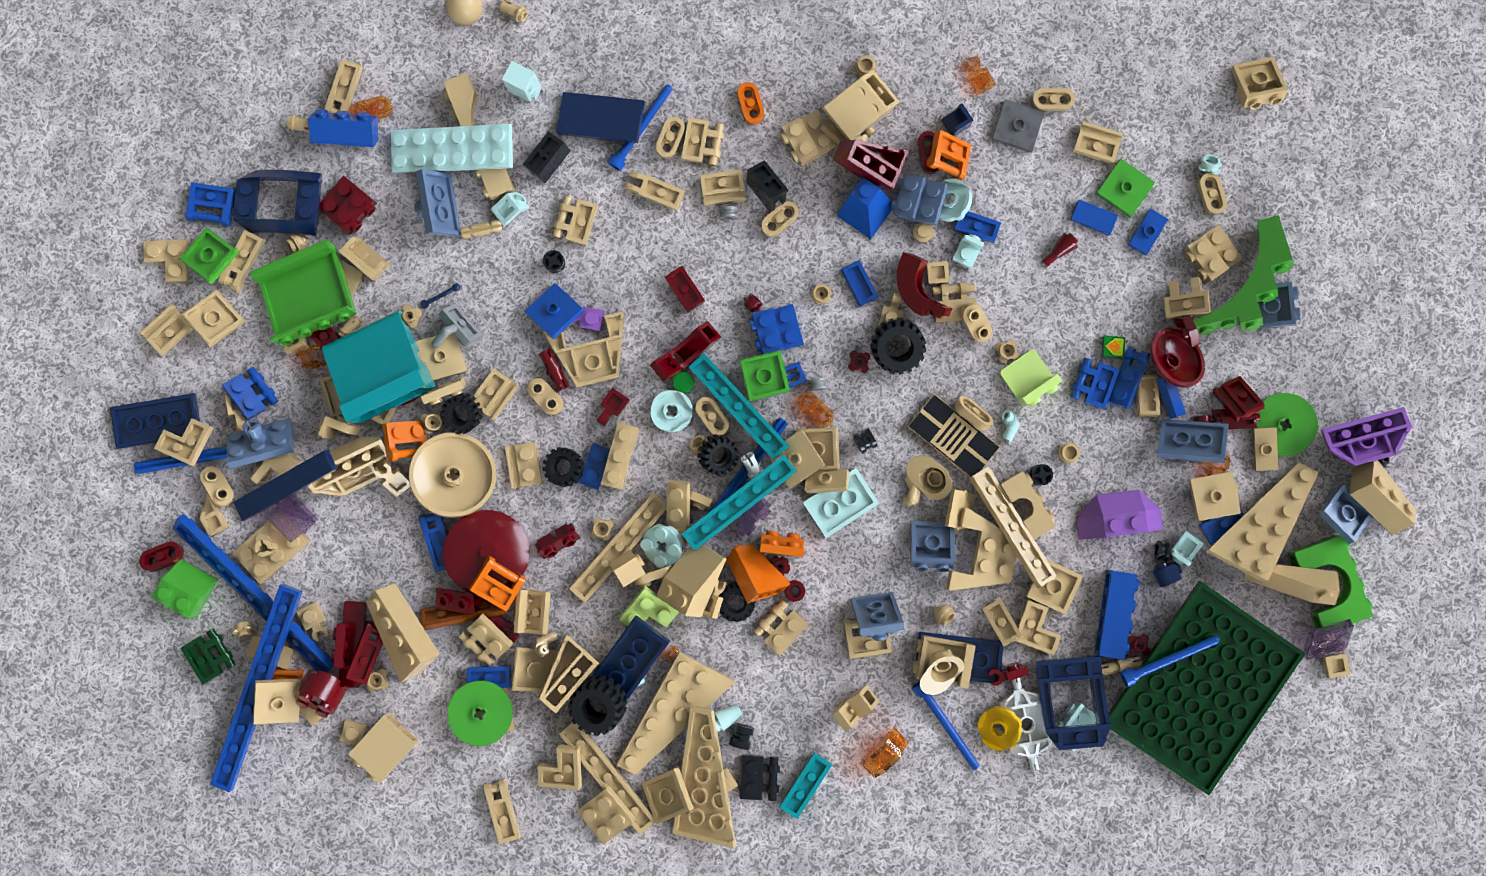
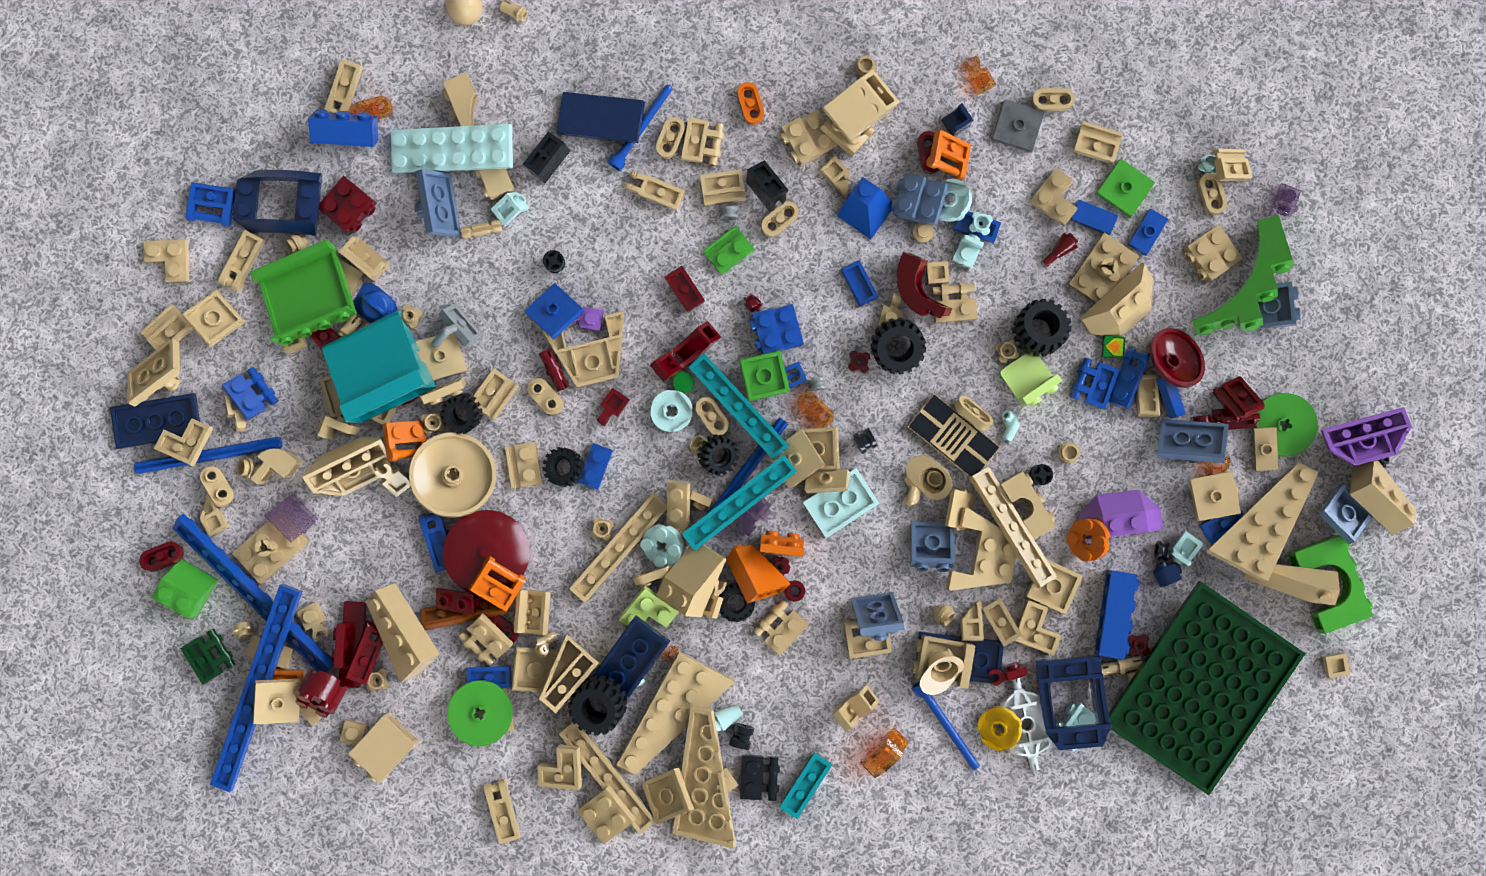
bright green plate [179,227,239,285] -> none
sand blue plate [226,418,294,469] -> none
dark blue tile [233,450,337,521] -> none
tan pin [287,115,309,132] -> none
clear orange piece [296,344,327,369] -> none
dark blue hinge [420,283,461,308] -> none
light aqua brick [502,61,541,103] -> none
dark red hinge [534,523,580,559] -> none
tan plate [552,196,599,246] -> none
tan arch [601,422,640,490] -> none
tan brick [608,550,645,587] -> none
white pin [741,452,764,480] -> none
tan plate [811,284,832,304] -> none
dark red wedge [833,140,909,189] -> none
tan plate [960,303,992,343] -> none
blue piece [1120,636,1219,688] -> none
tan plate [1164,277,1211,319] -> none
dark red plate [1174,316,1201,347] -> none
tan plate [1231,57,1288,110] -> none
clear purple plate [1303,619,1354,660] -> none
none -> tan plate [127,339,180,407]
none -> tan plate [237,457,256,479]
none -> blue piece [353,283,397,323]
none -> bright green plate [703,226,755,276]
none -> tan tile [819,156,849,199]
none -> tan tile [960,601,984,641]
none -> light aqua plate [969,212,993,235]
none -> black tyre [1012,299,1072,357]
none -> tan plate [1030,169,1077,226]
none -> orange plate [1066,518,1110,562]
none -> tan plate [1068,233,1139,304]
none -> tan wedge [1080,263,1153,337]
none -> tan plate [1212,149,1252,181]
none -> clear purple bracket [1271,183,1301,216]

